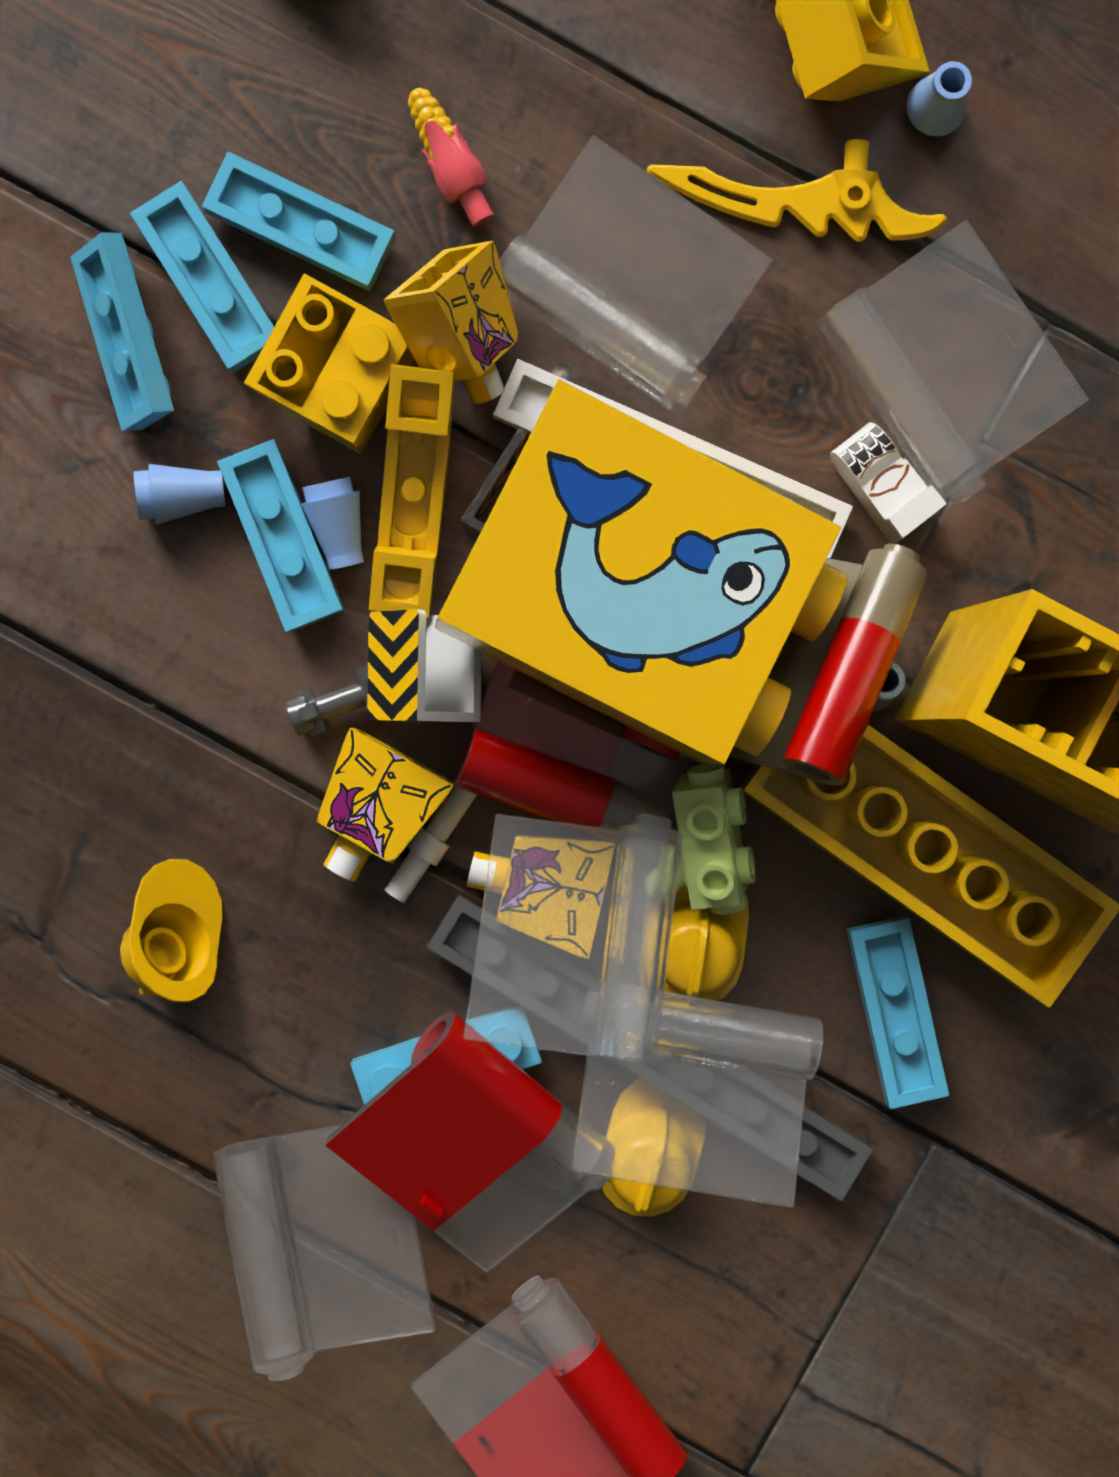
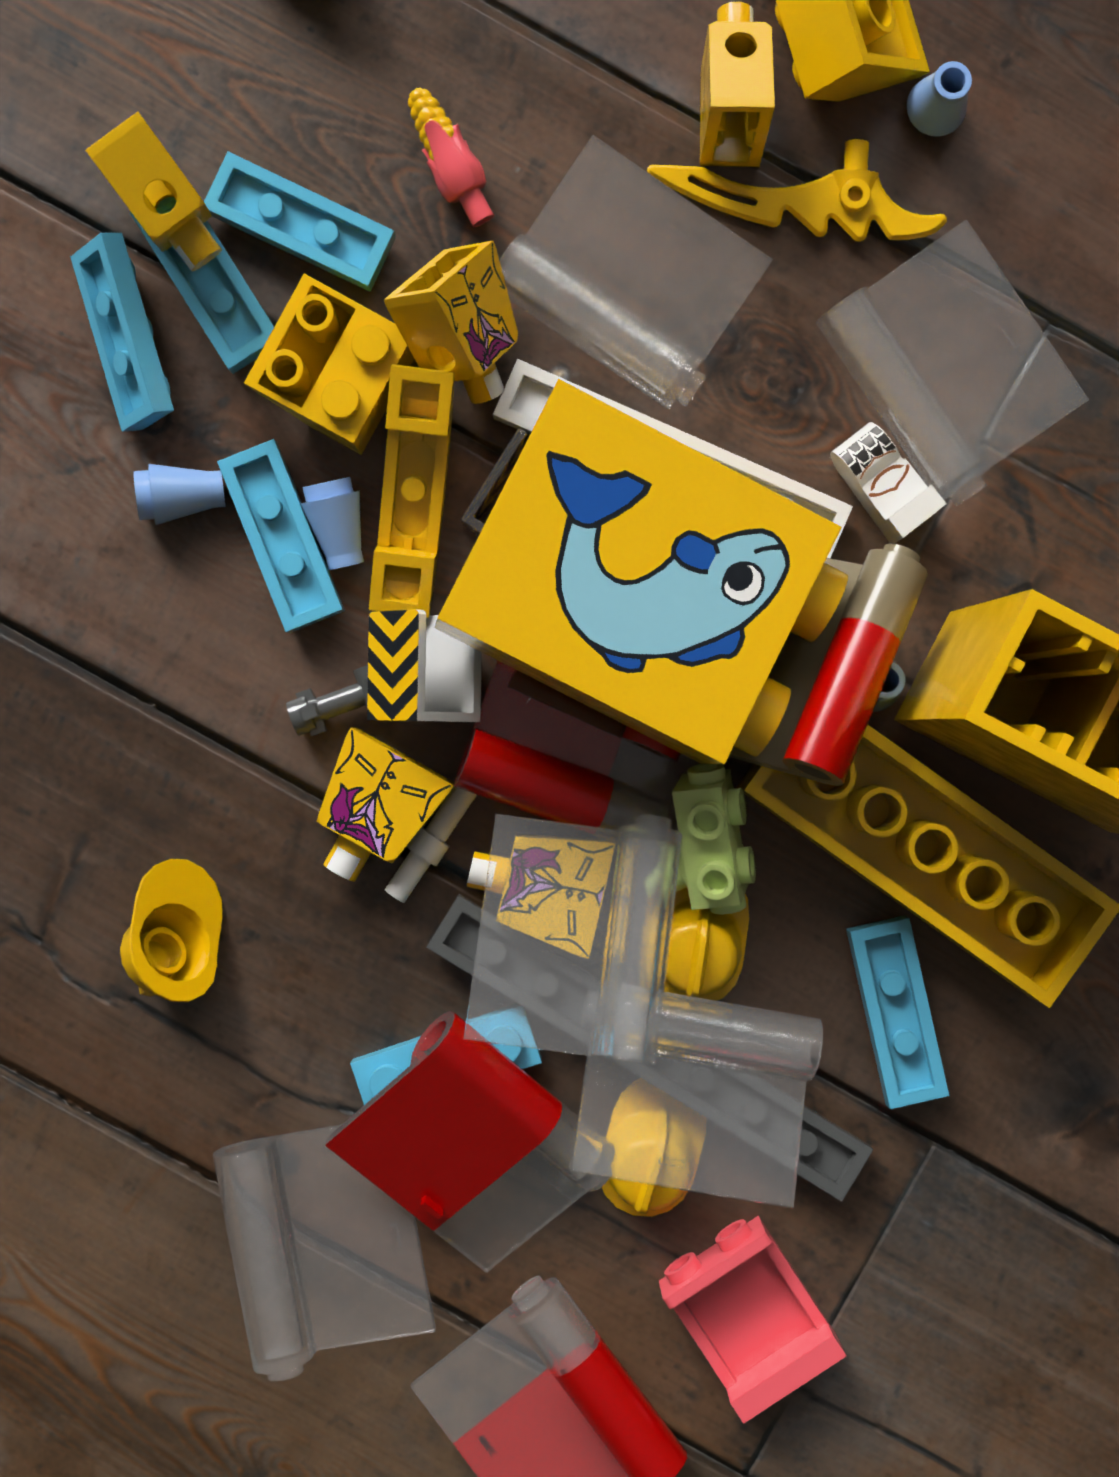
none -> yellow torso [85,111,222,272]
none -> coral panel [659,1215,847,1424]
none -> yellow torso [700,2,775,167]

